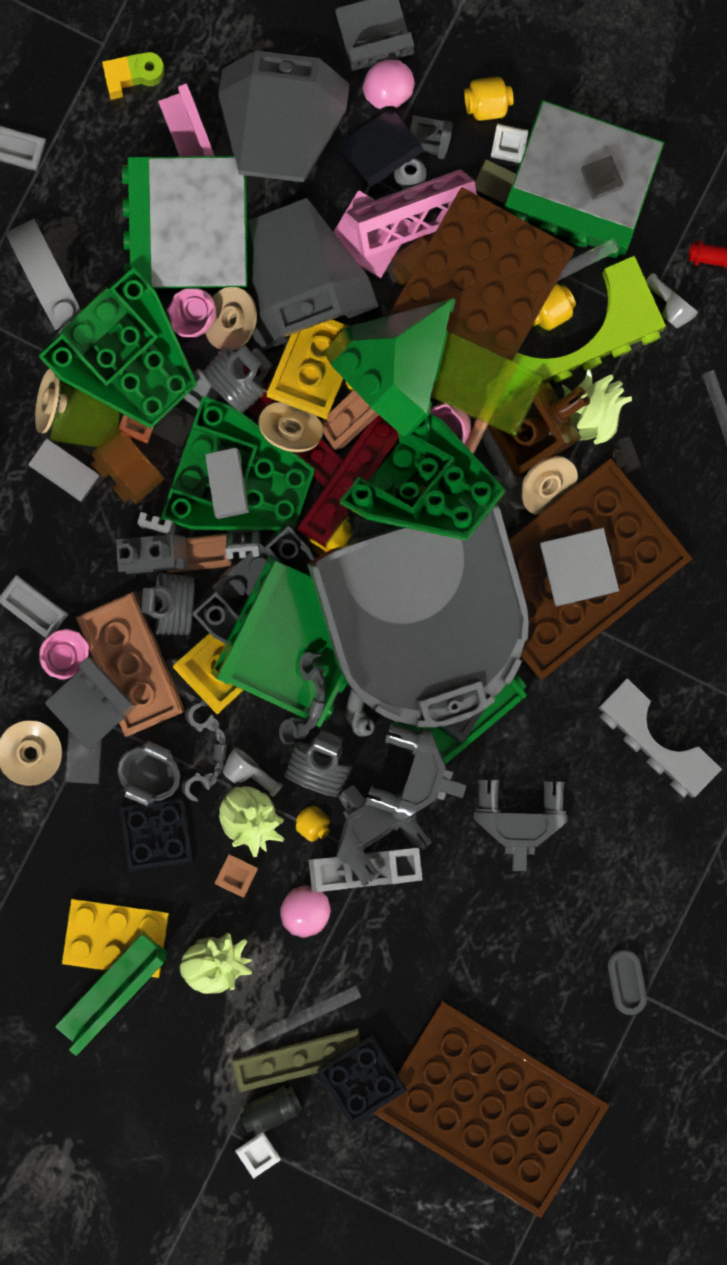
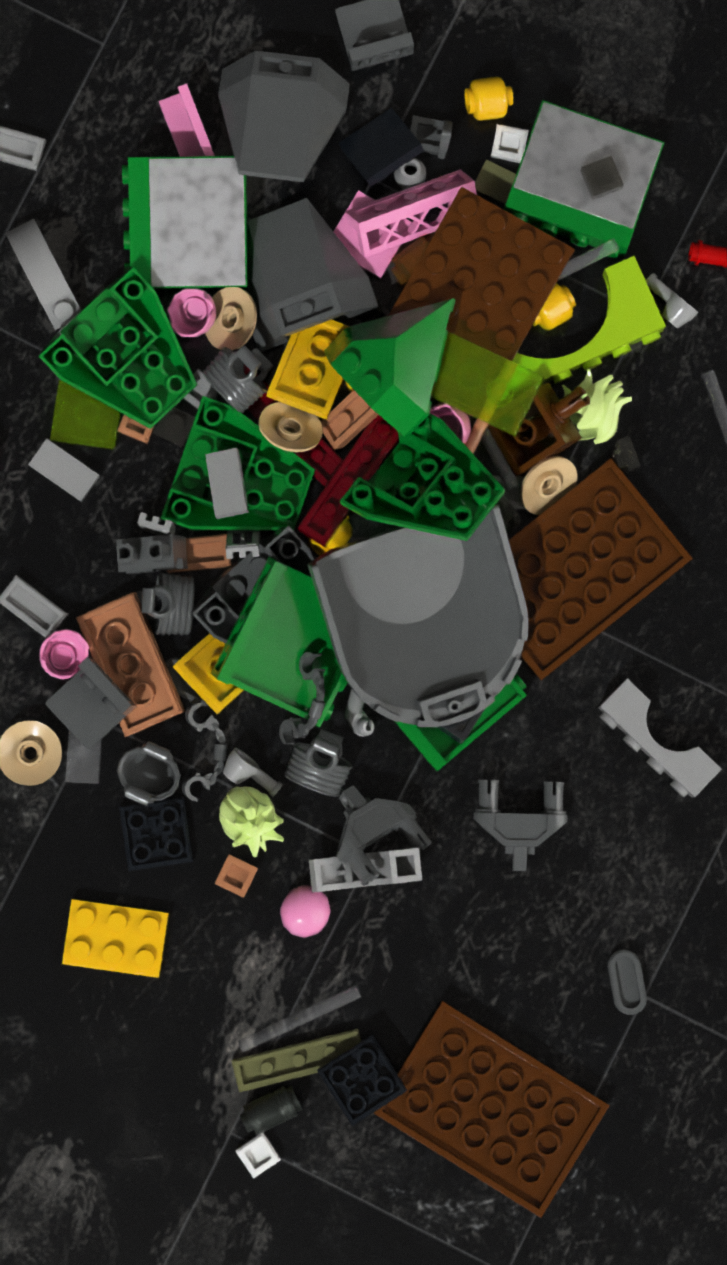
tan dish [35,369,67,433] -> none
green fence [55,931,168,1056] -> none
clear orange brick [91,429,165,505] -> none
leg [102,52,164,100] -> none
yellowish green hair [180,933,252,994] -> none
yellow piece [296,806,331,842] -> none
bright pink hair [362,59,415,109] -> none
dark grey connector [365,722,467,821] -> none
light grey tile [540,528,619,607] -> none

